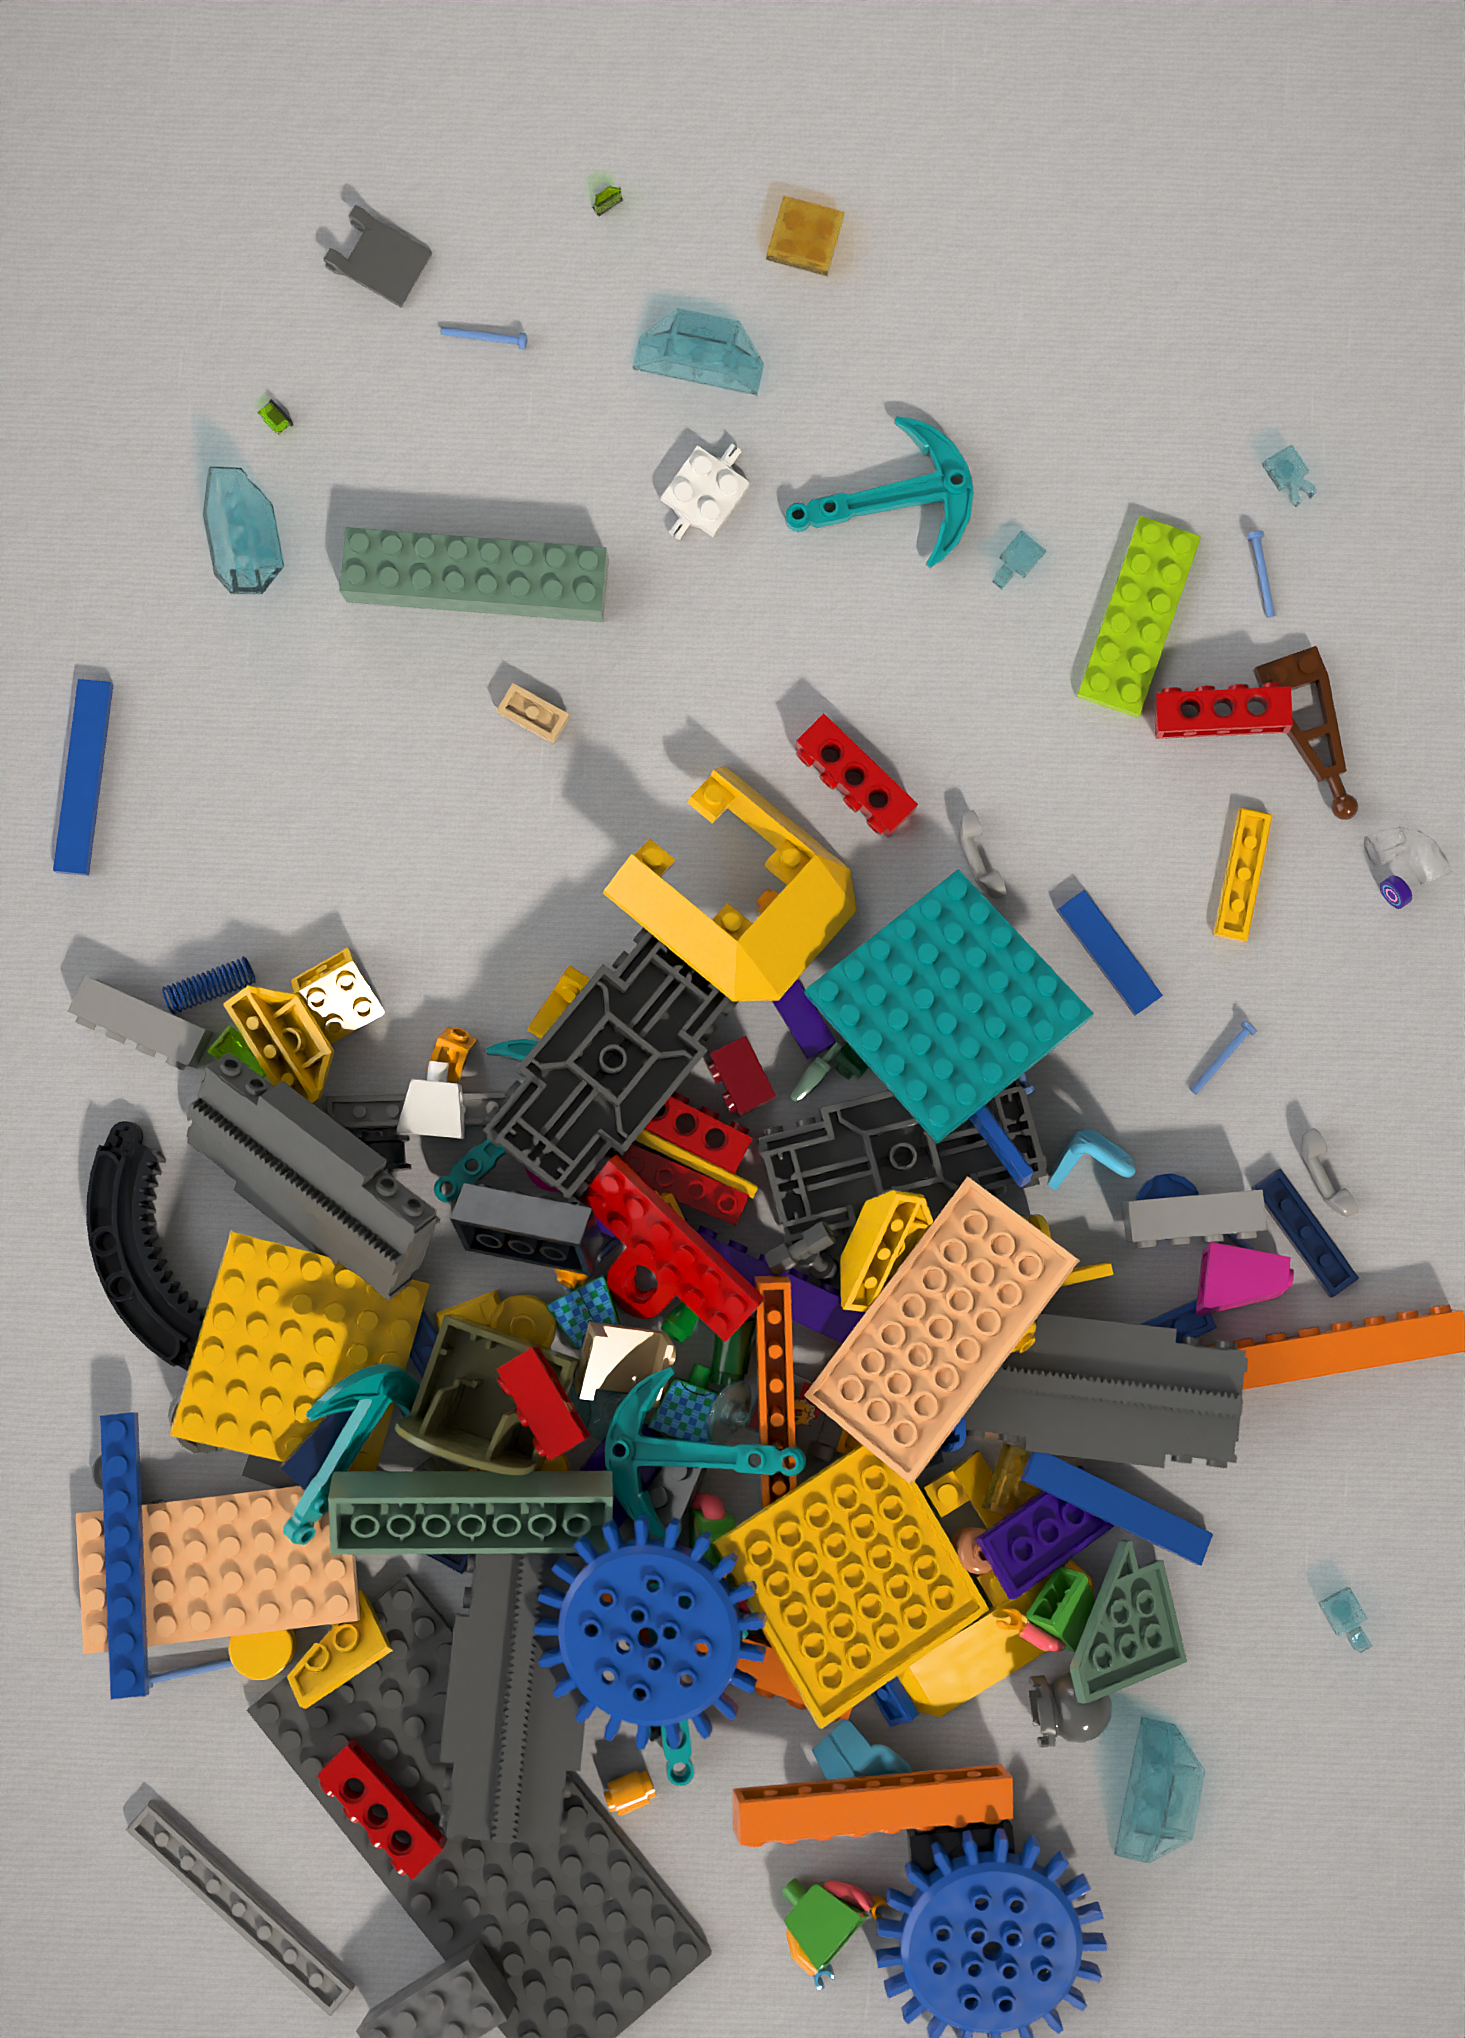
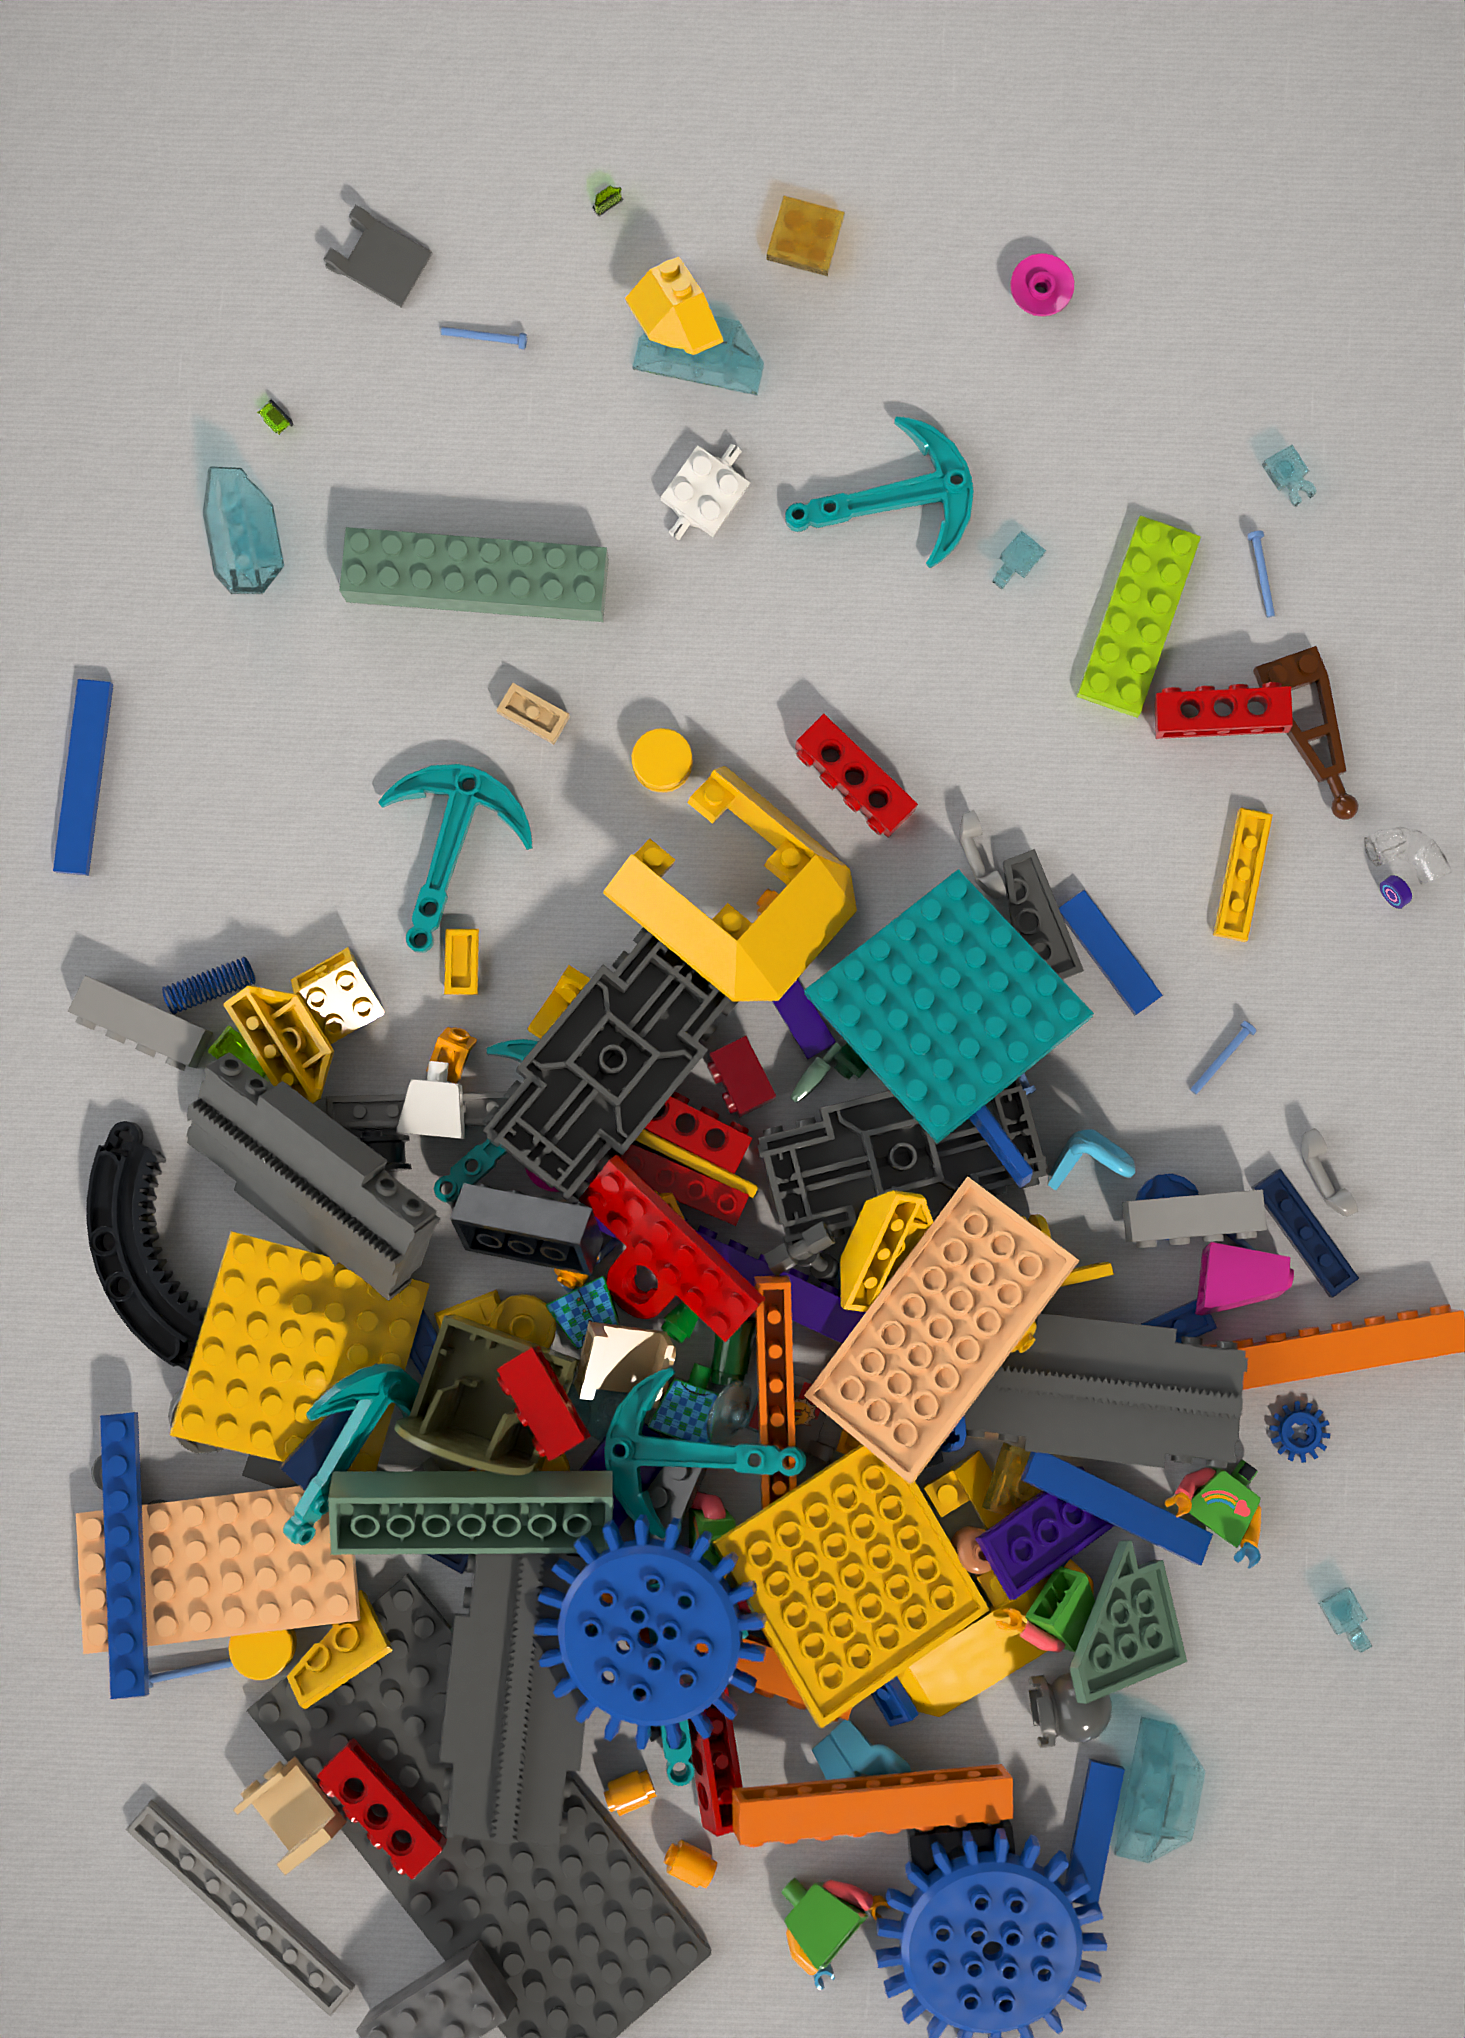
none -> tan panel [233,1757,347,1875]
none -> teal piece [378,764,533,953]
none -> yellow tile [444,929,479,995]
none -> yellow wedge [625,256,724,355]
none -> yellow head [632,728,693,793]
none -> light orange brick [663,1839,717,1888]
none -> red brick [688,1687,743,1837]
none -> dark grey wing [1003,849,1084,980]
none -> dark pink dish [1010,253,1075,316]
none -> blue tile [1064,1759,1125,1905]
none -> torso [1165,1459,1262,1569]
none -> blue gear [1269,1401,1331,1463]

